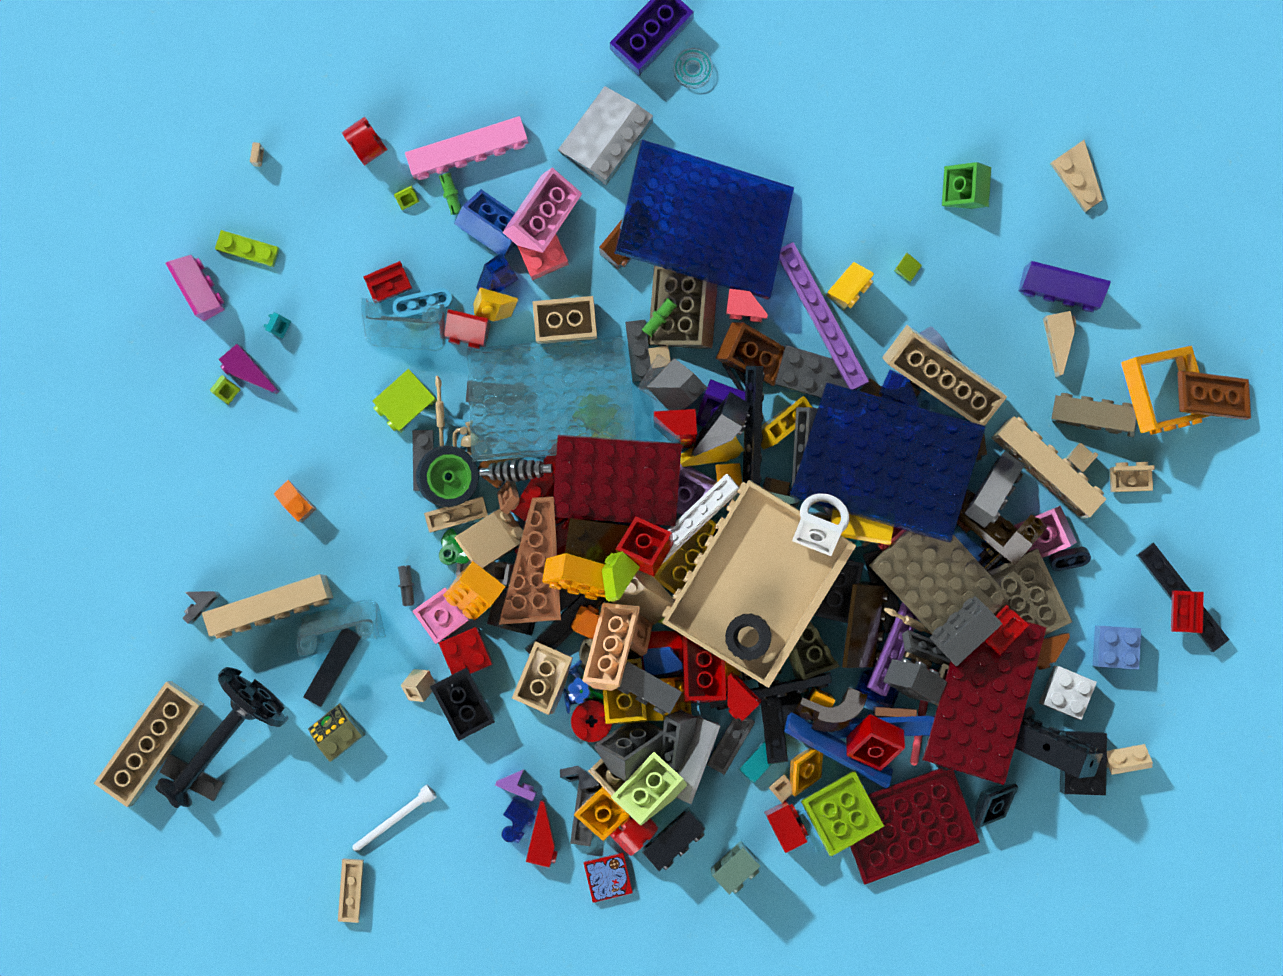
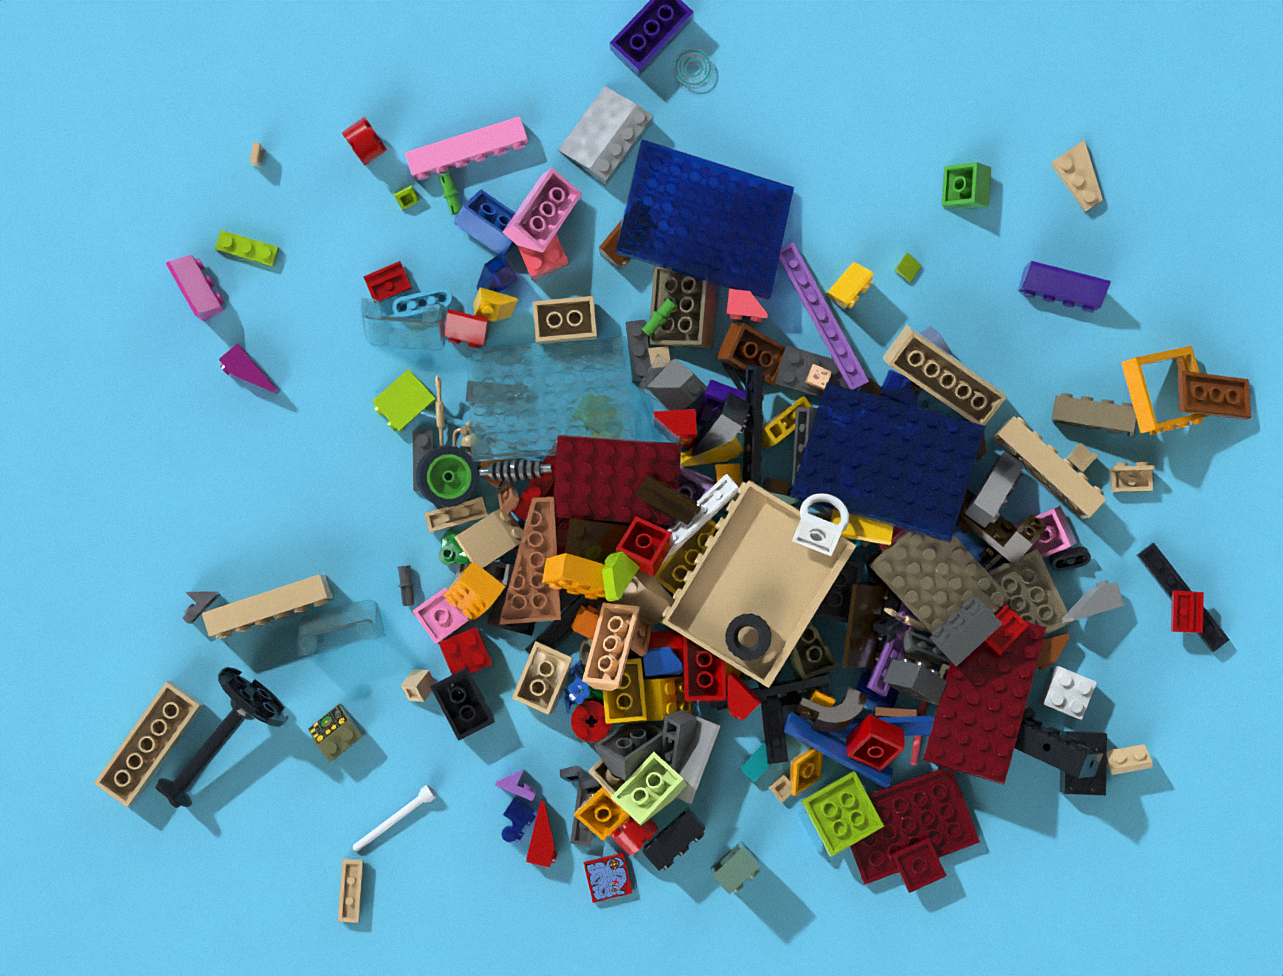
dark grey plate [160,754,225,801] -> none
lime slope [210,375,240,405] -> none
teal tile [264,312,291,339] -> none
orange slope [274,480,316,523] -> none
black tile [303,626,362,707] -> none
dark grey brick [617,661,682,715] -> none
dark grey plate [707,717,755,775] -> none
red brick [764,801,808,853] -> none
black slope [975,784,1018,828] -> none
tan slope [1043,311,1076,377] -> none
medium blue brick [1093,626,1141,670] -> none
none -> dark brown panel [636,473,701,525]
none -> light nougat slope [805,364,831,390]
none -> black tile [873,615,902,642]
none -> dark red plate [891,837,947,893]
none -> light grey slope [1062,580,1124,623]

